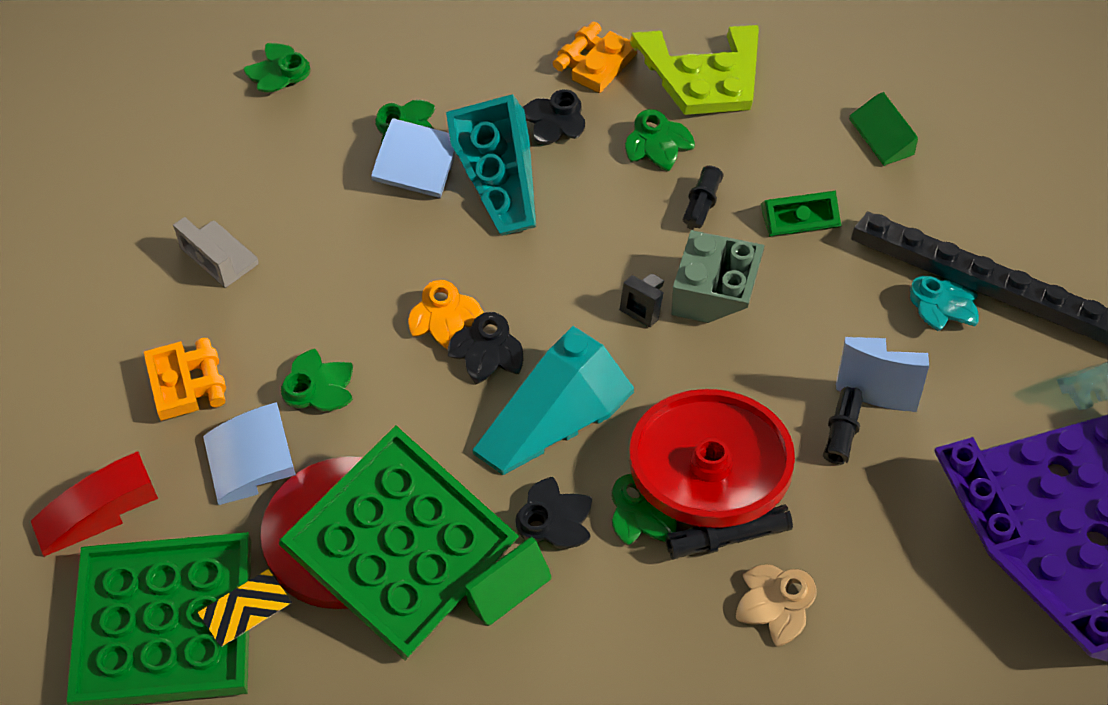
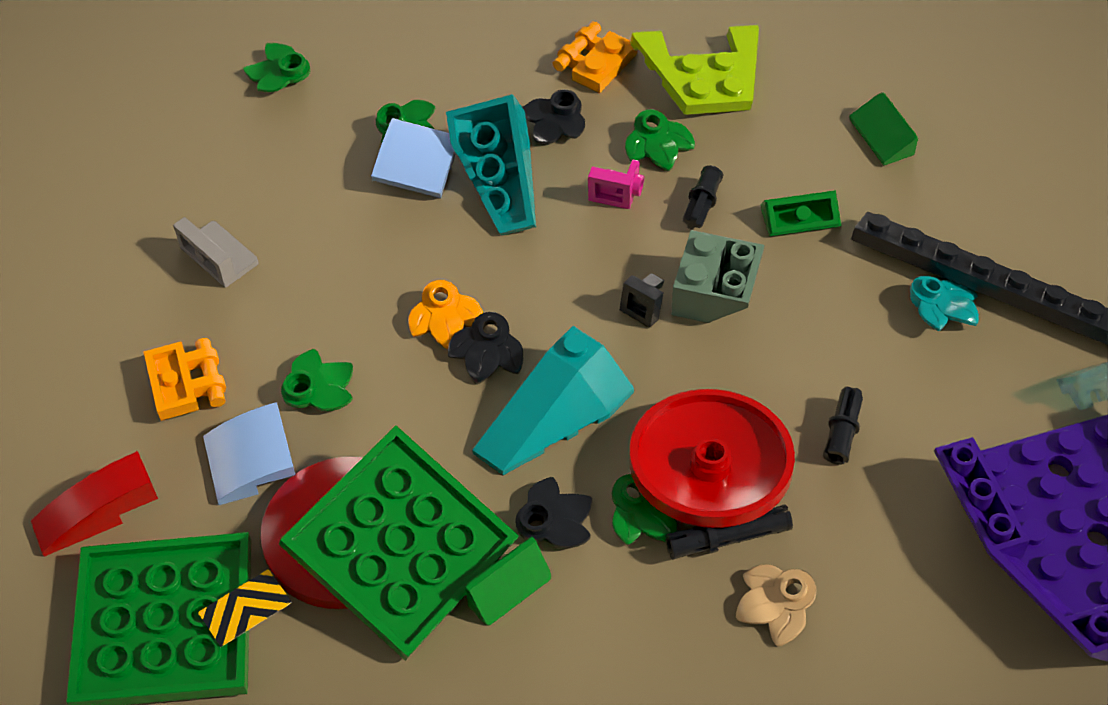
light blue slope [836,337,929,412] -> none
none -> dark pink bracket [588,159,644,210]

